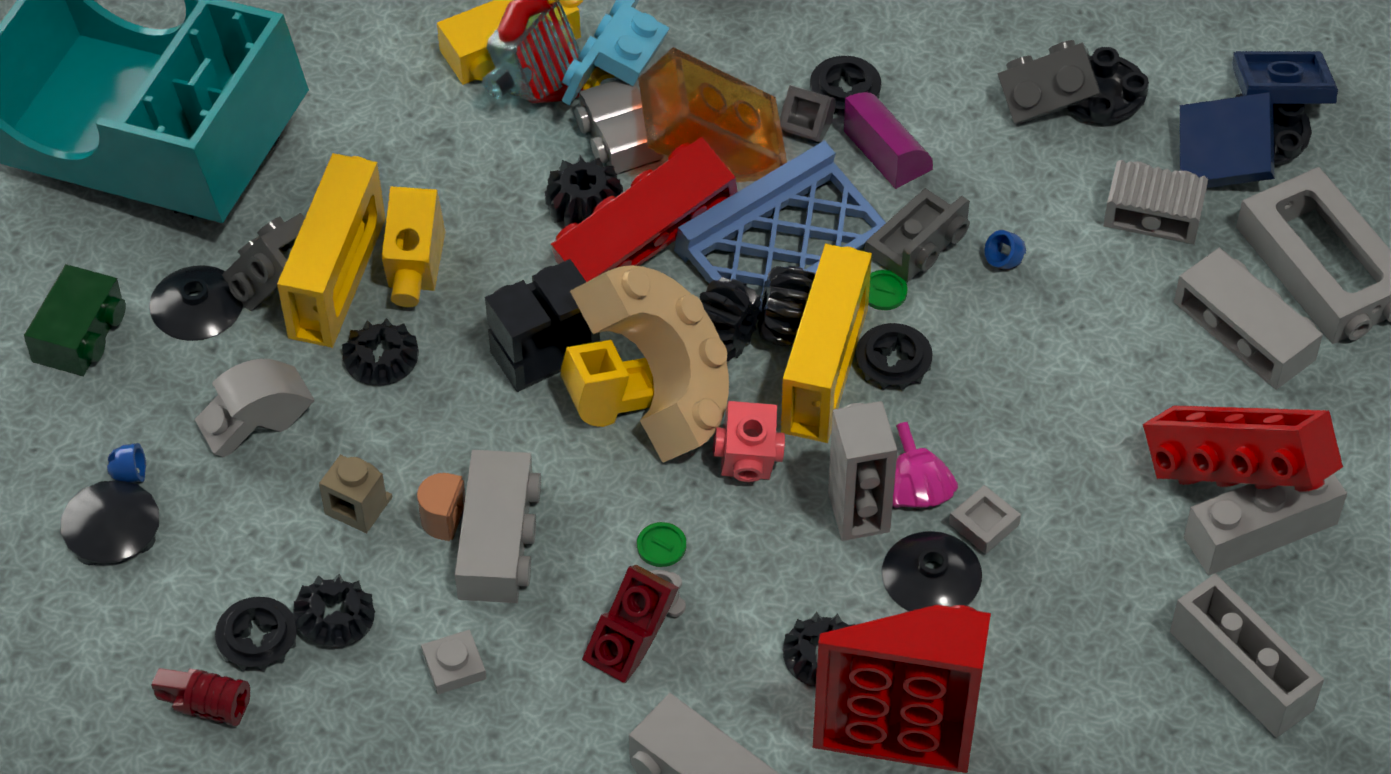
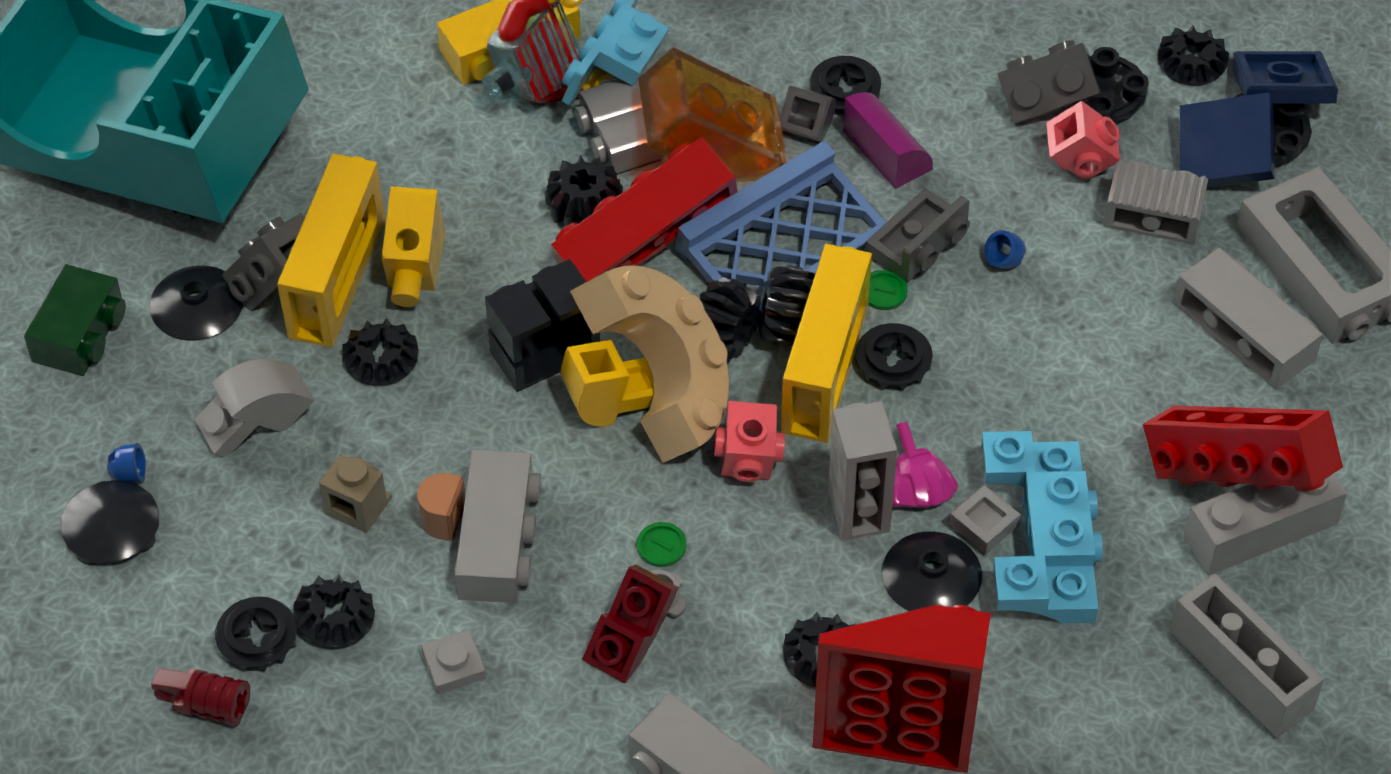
none -> medium azure bracket [981,431,1103,623]
none -> coral brick [1046,101,1120,179]
none -> black gear [1157,25,1229,85]

